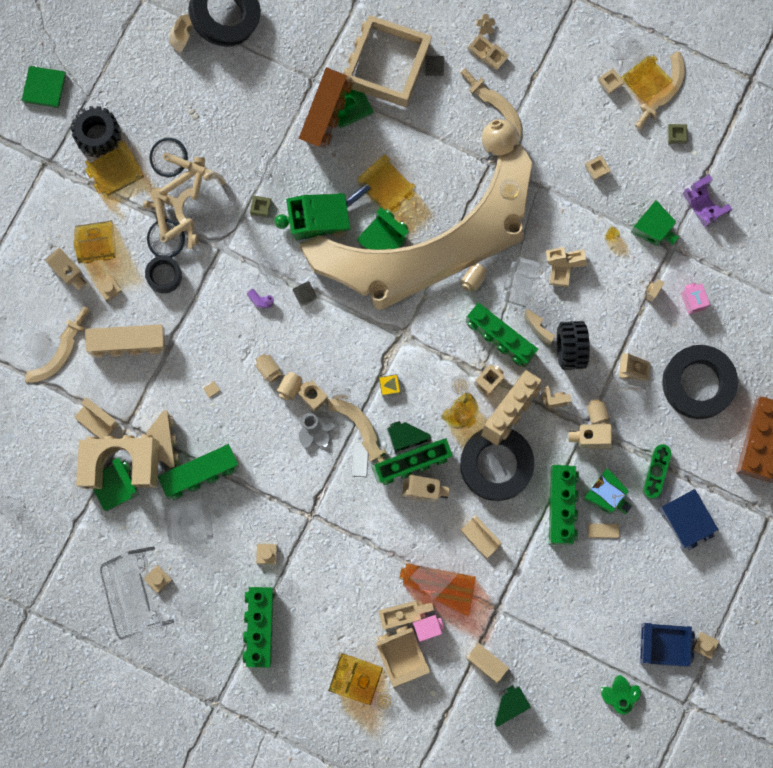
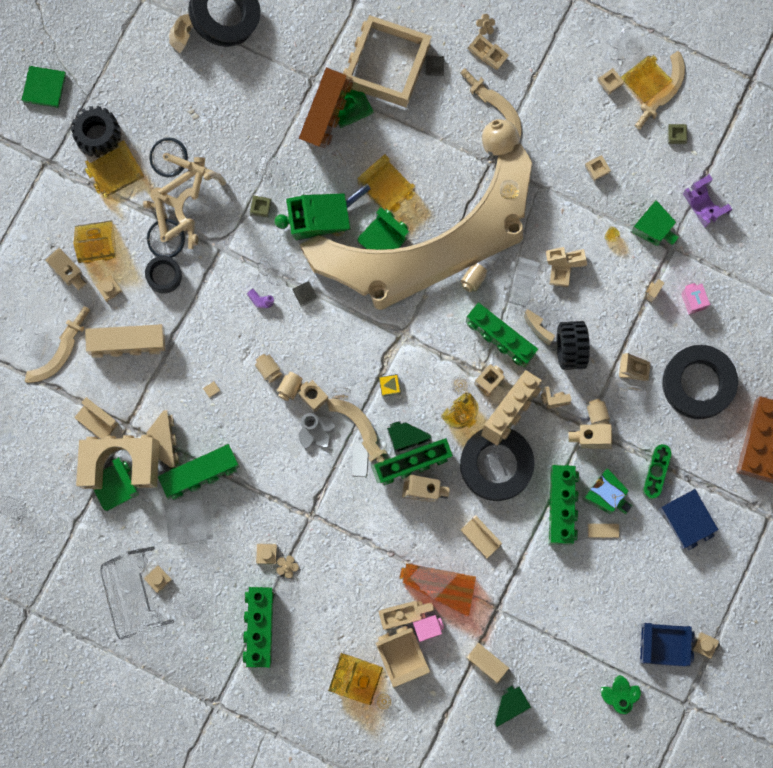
none -> tan plant [276,556,299,578]

